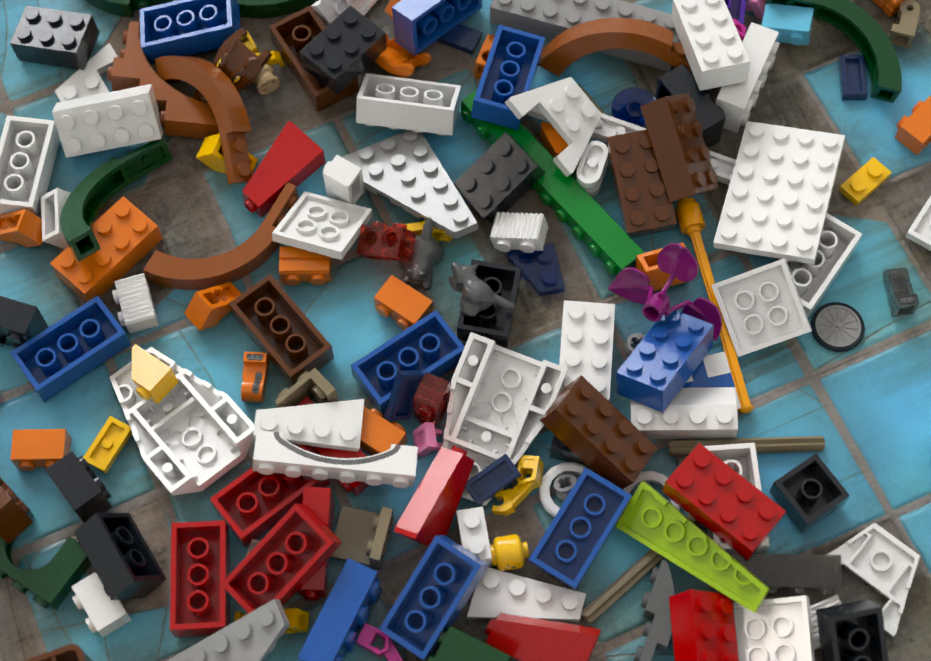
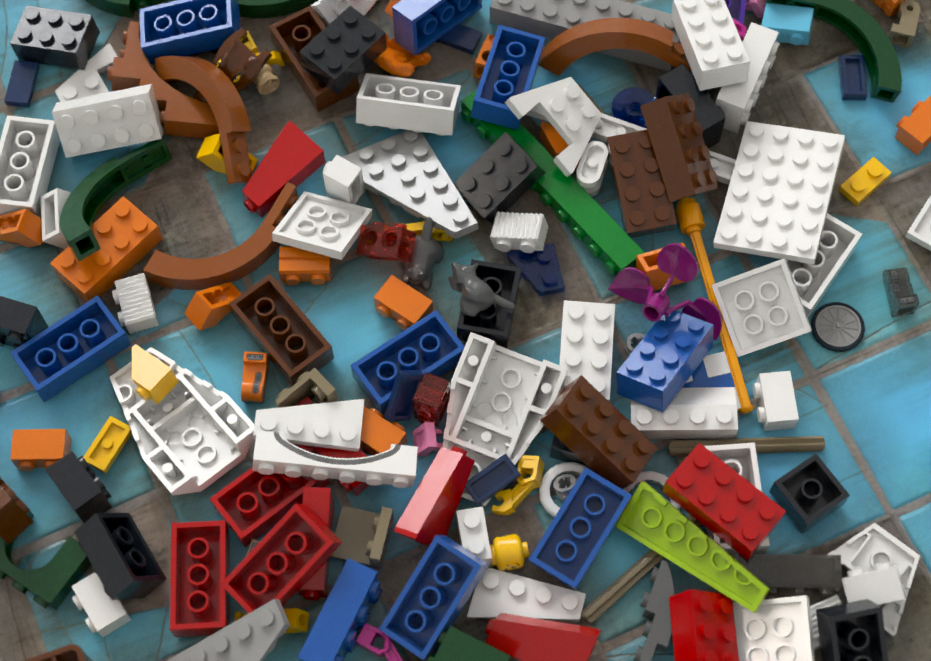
none -> dark blue tile [4,60,40,108]
none -> white piece [753,371,799,431]
none -> white piece [842,561,906,605]

